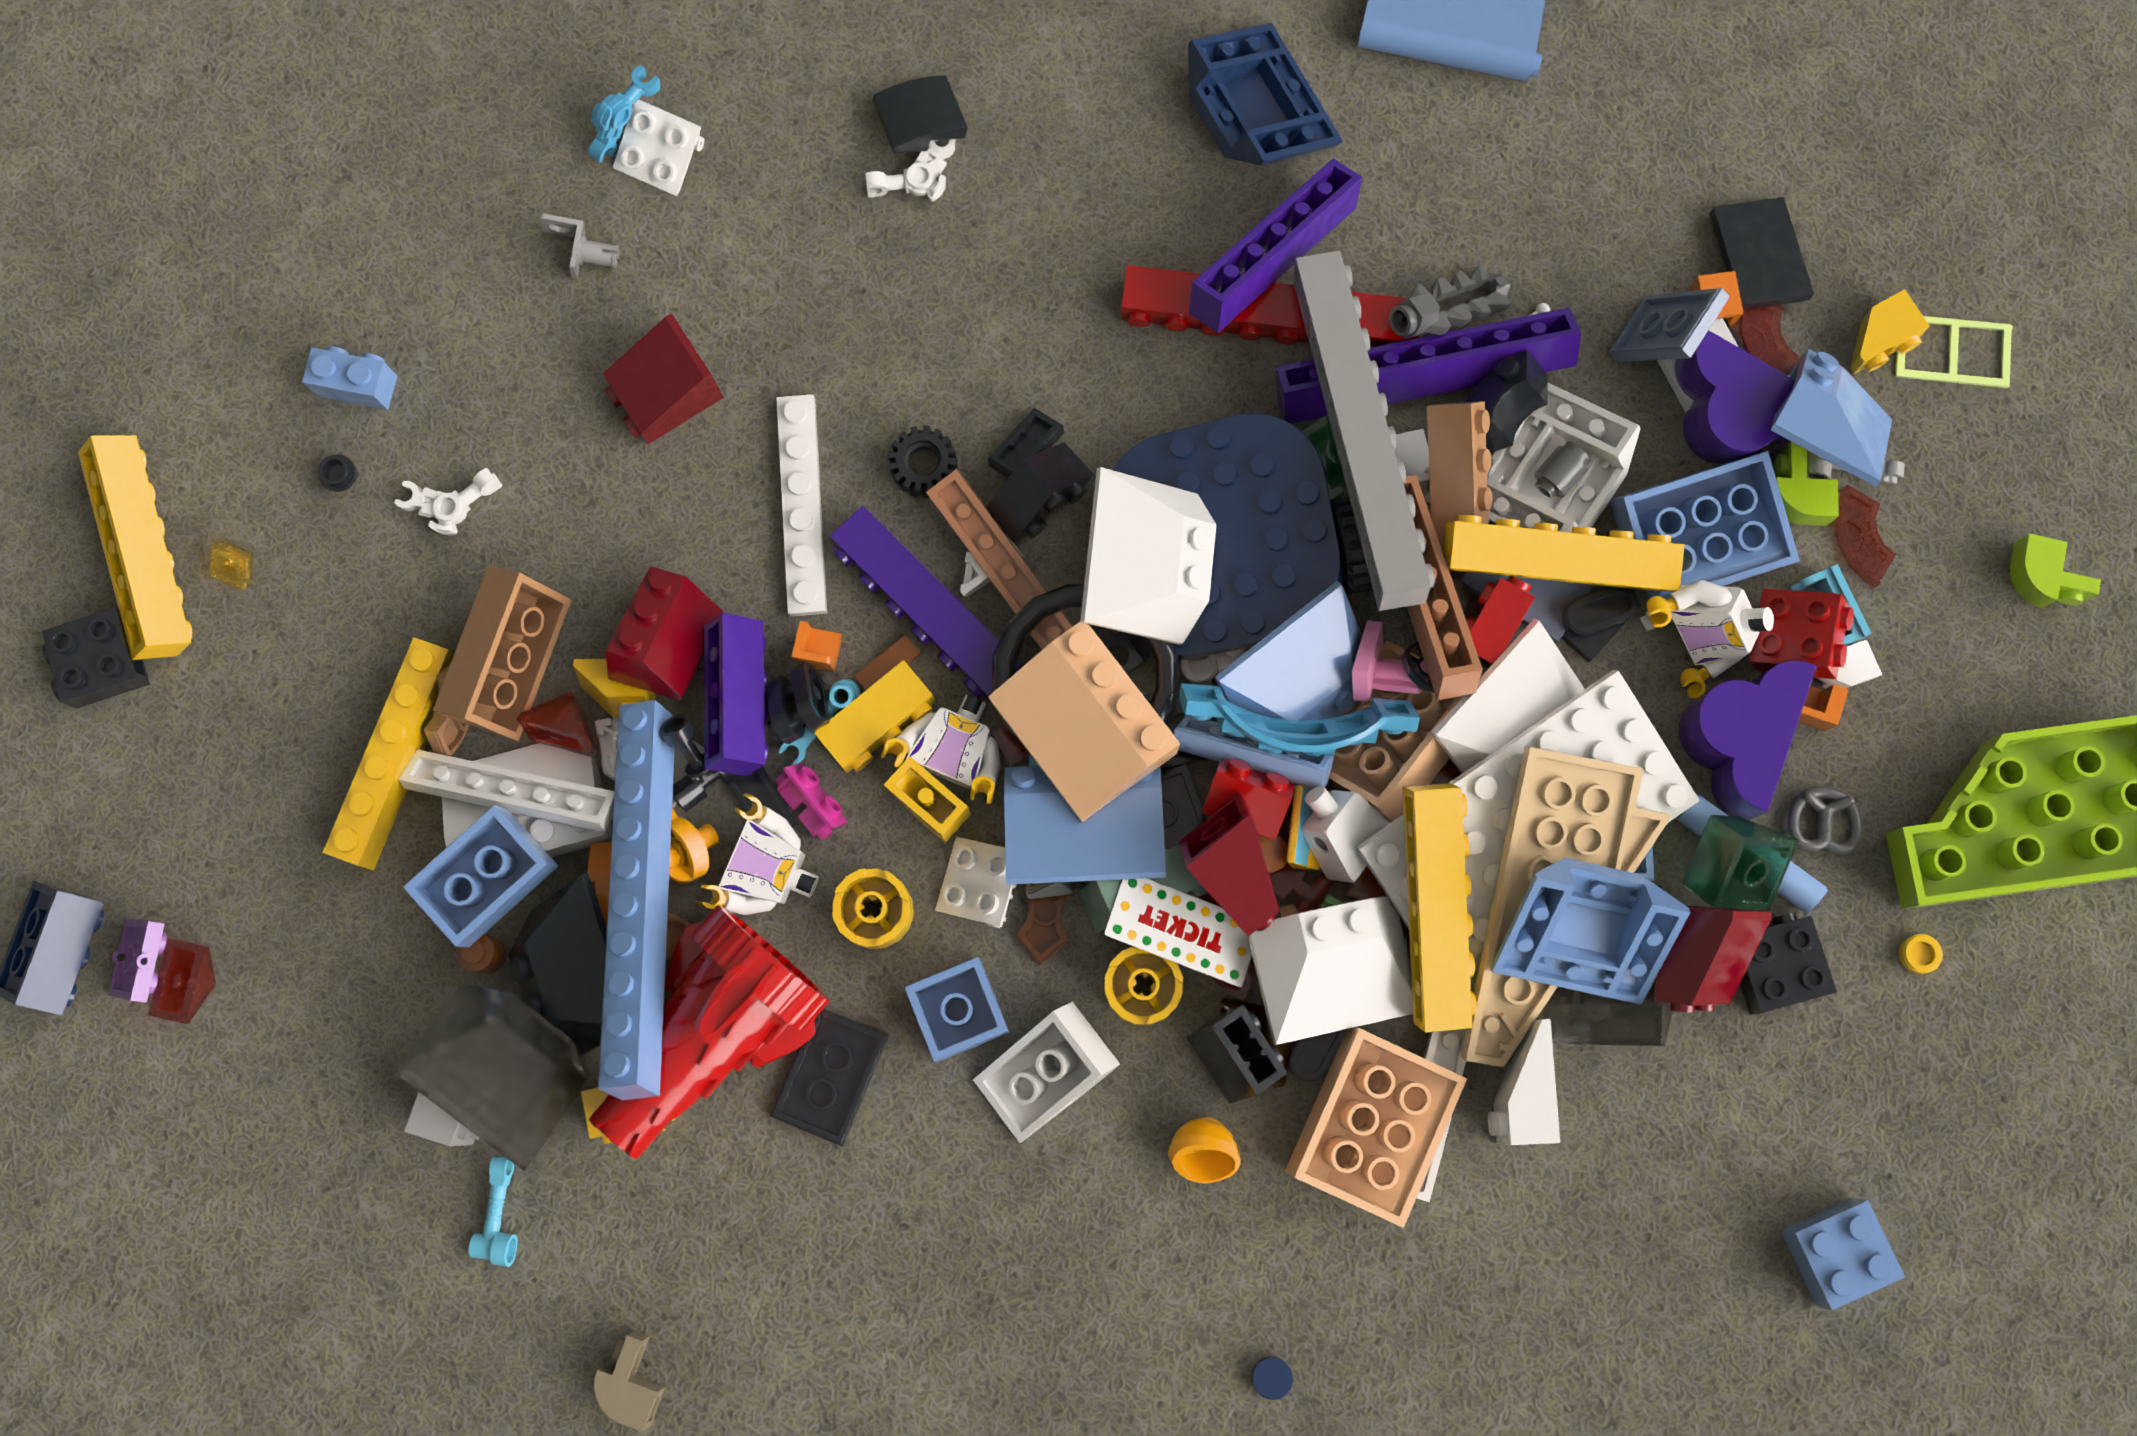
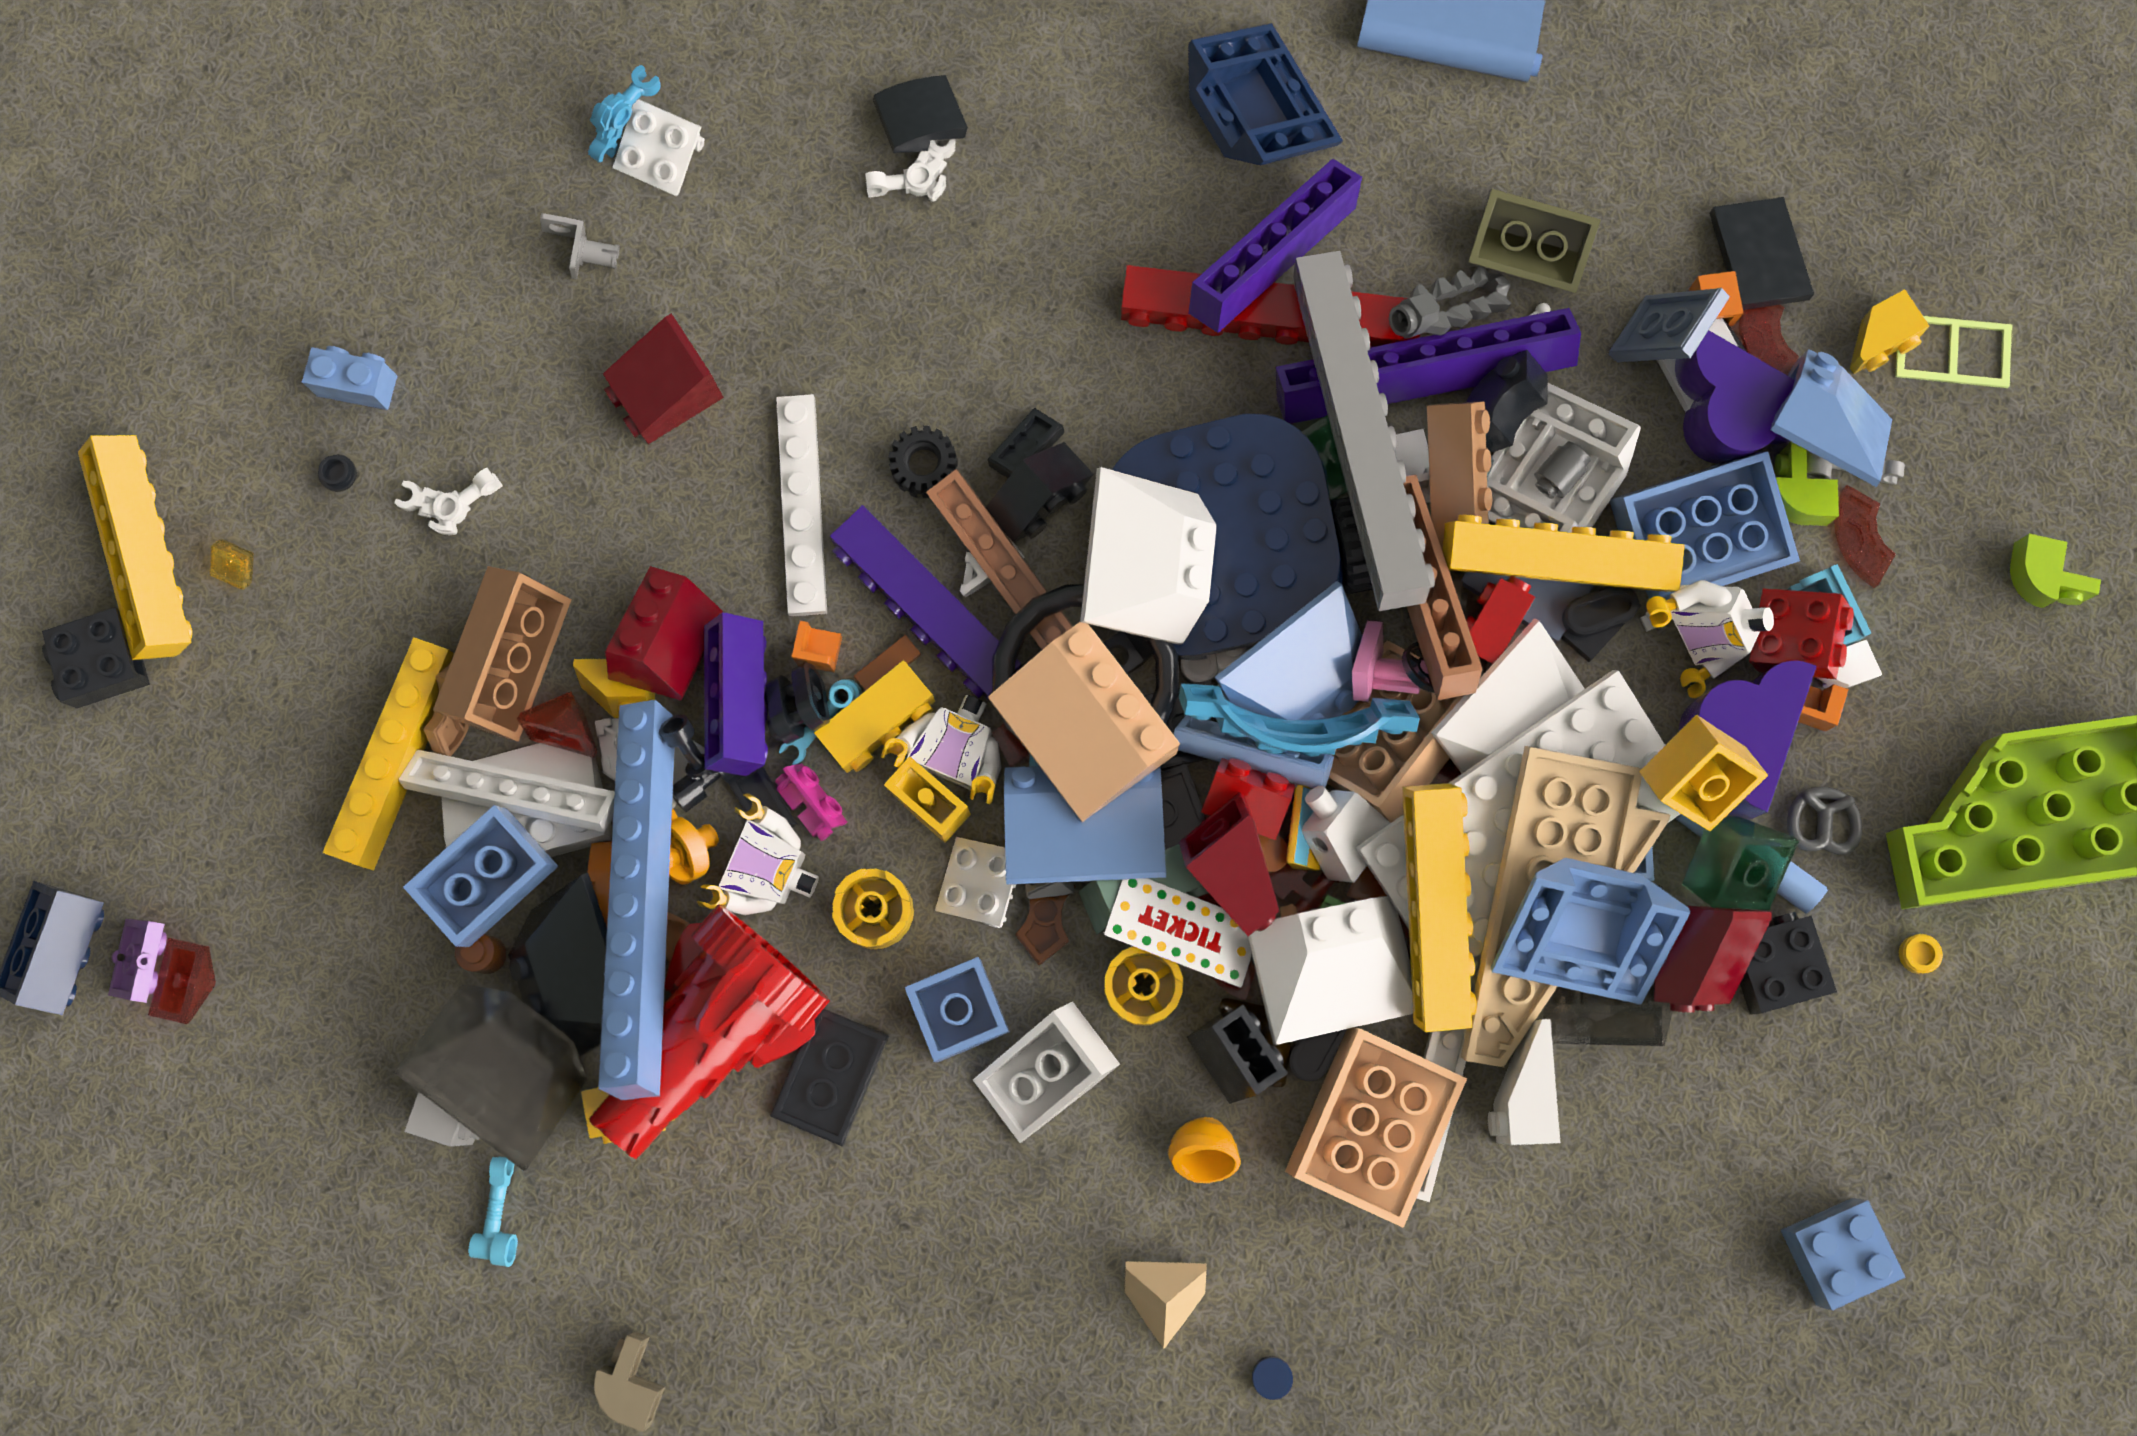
none -> tan slope [1125,1261,1207,1349]
none -> olive slope [1468,188,1601,293]
none -> yellow brick [1639,715,1768,831]

